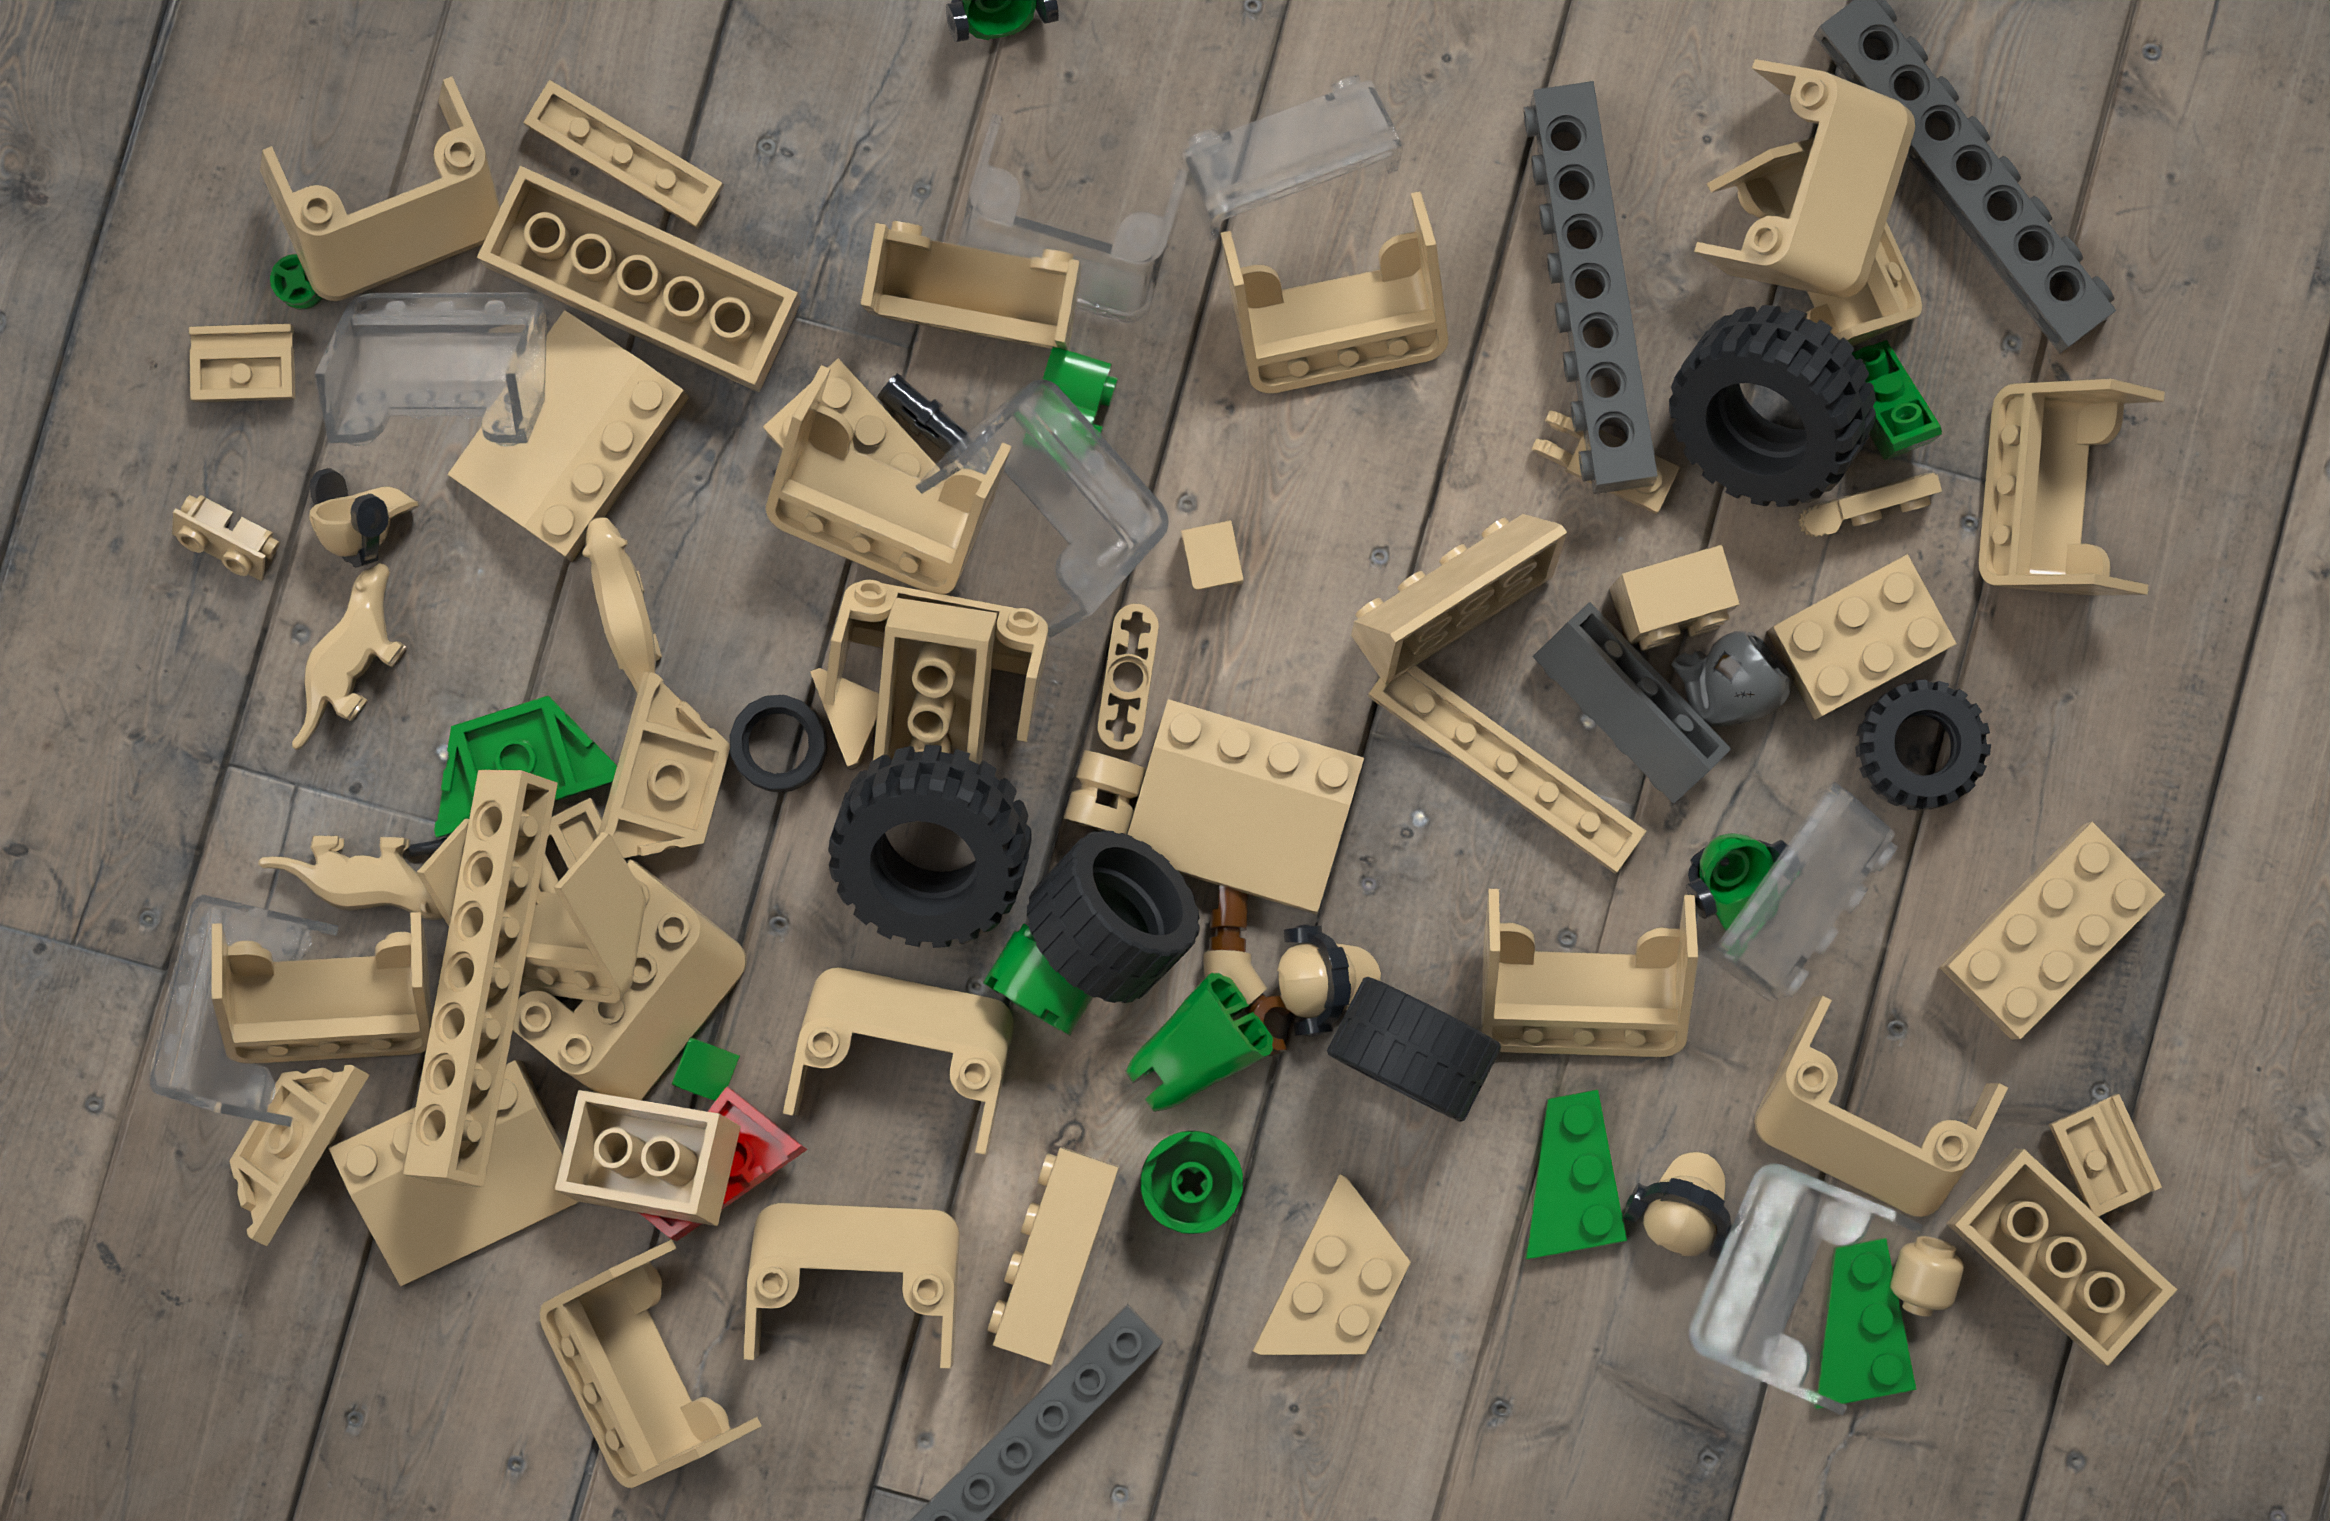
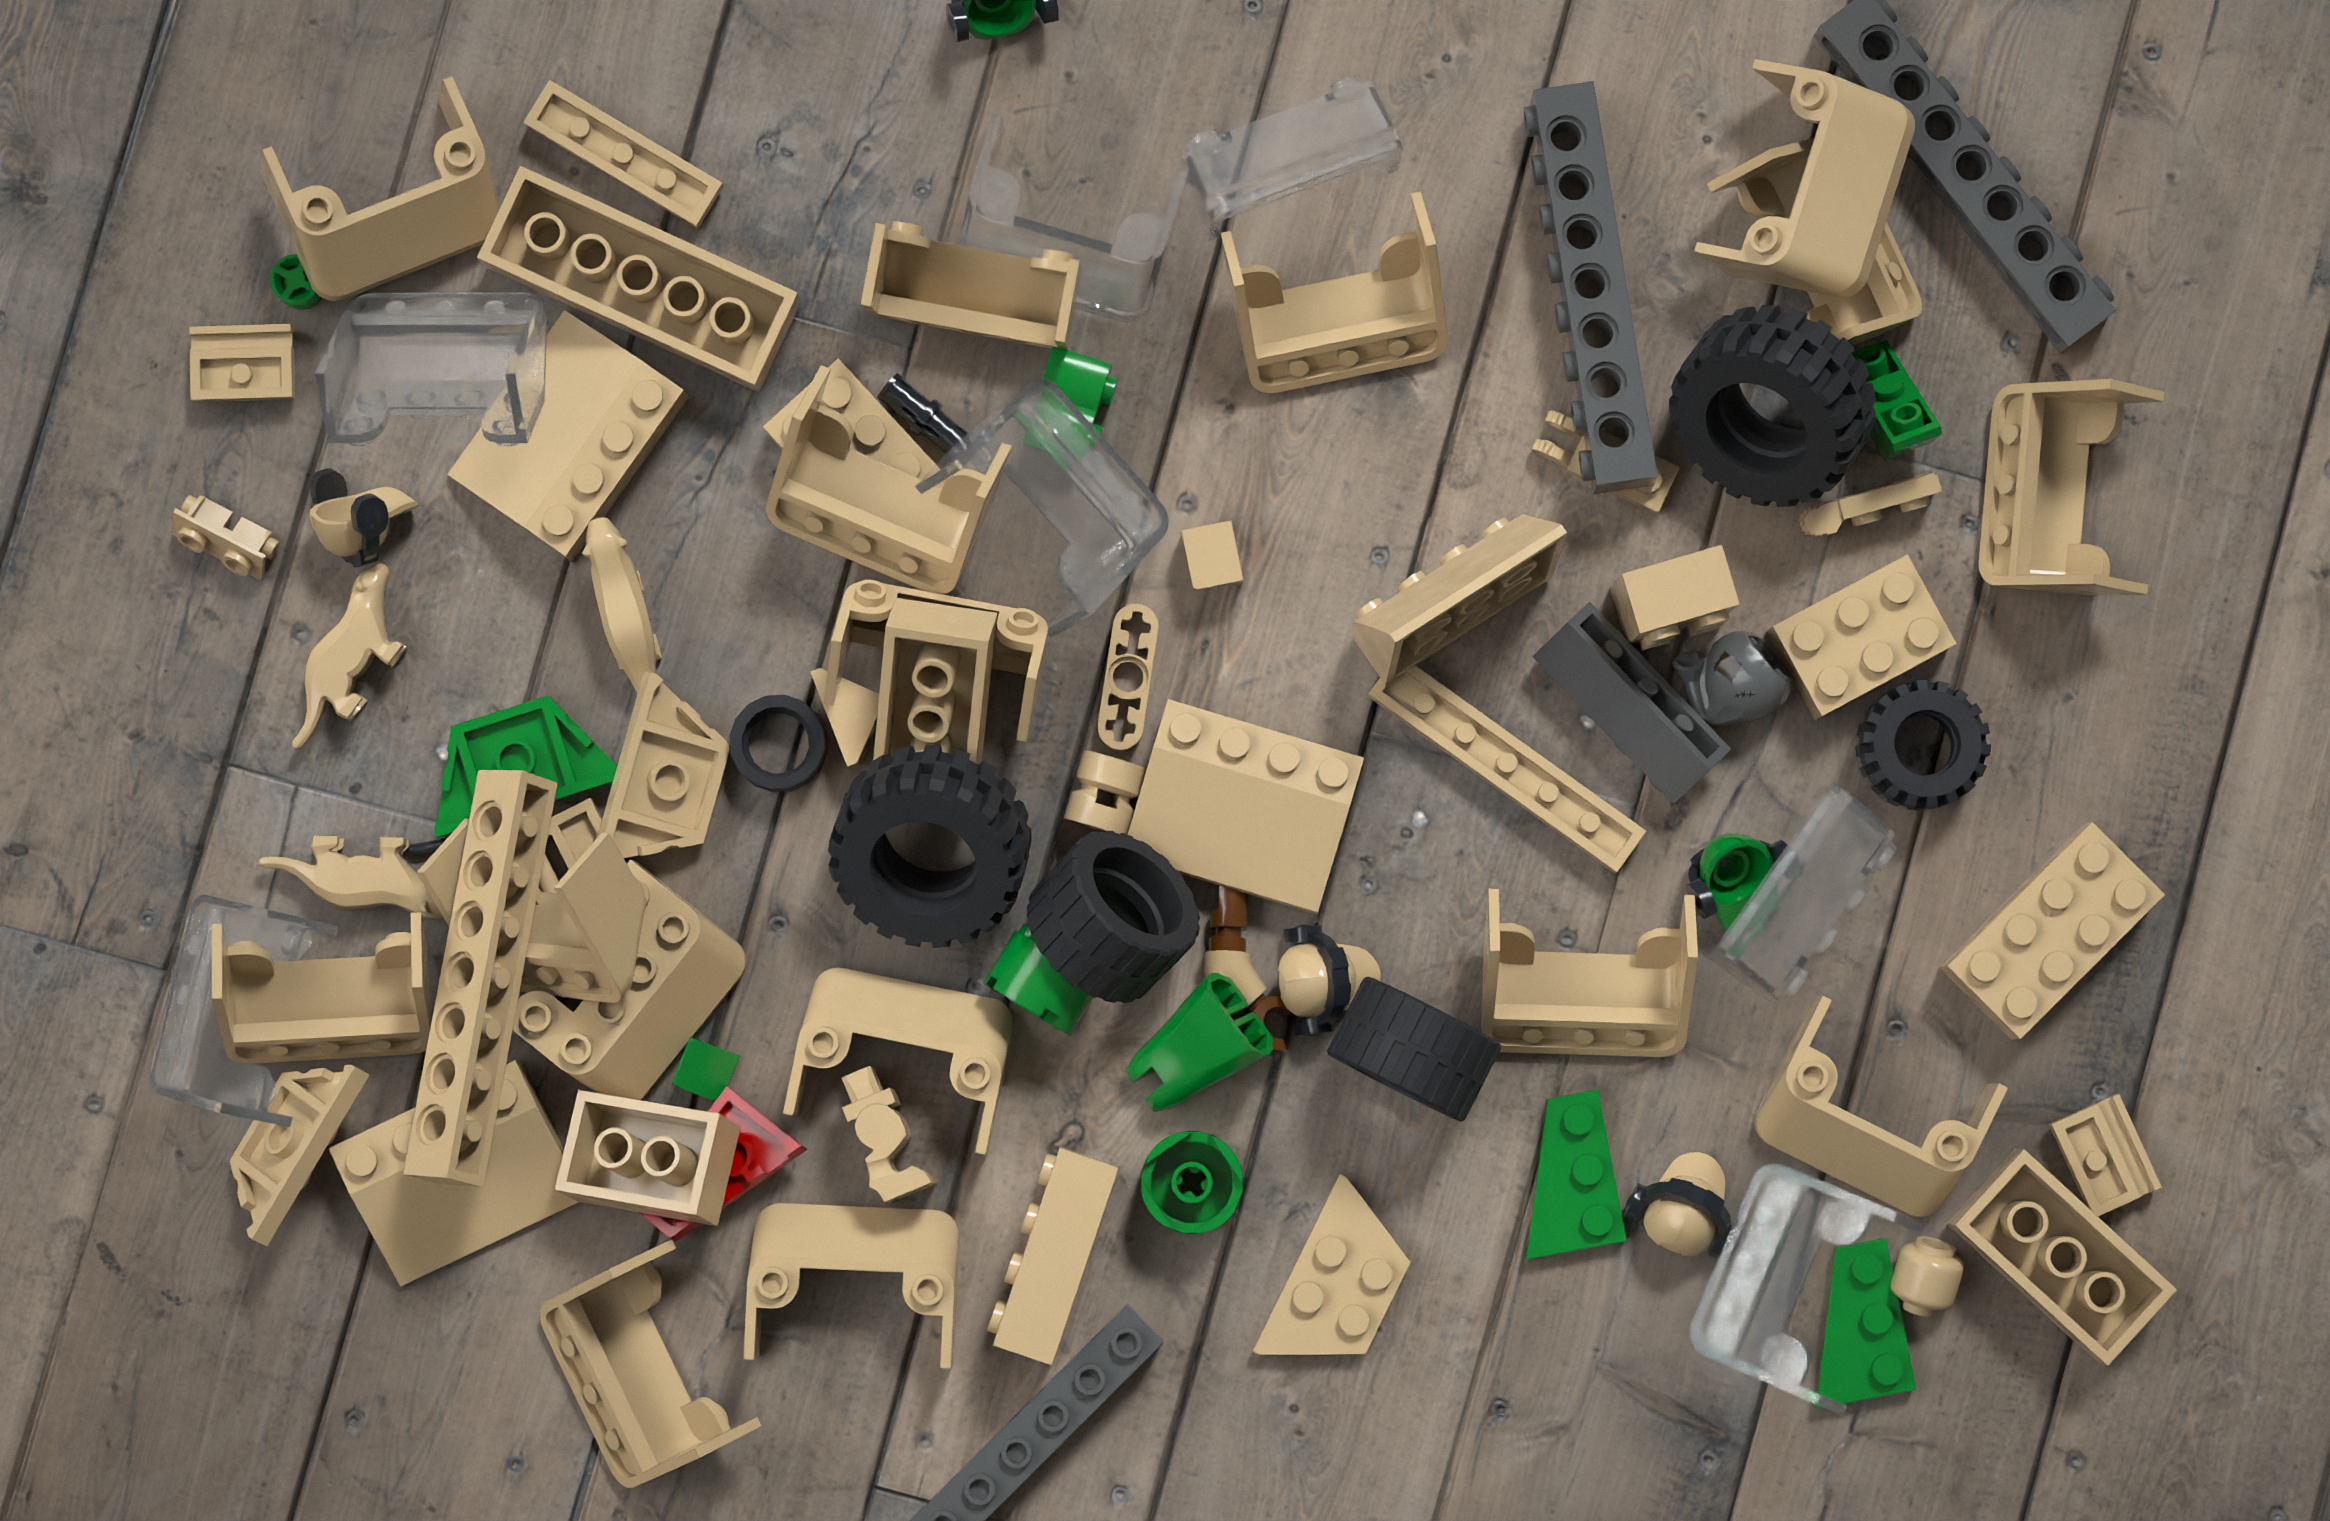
none -> tan hips [842,1066,937,1203]

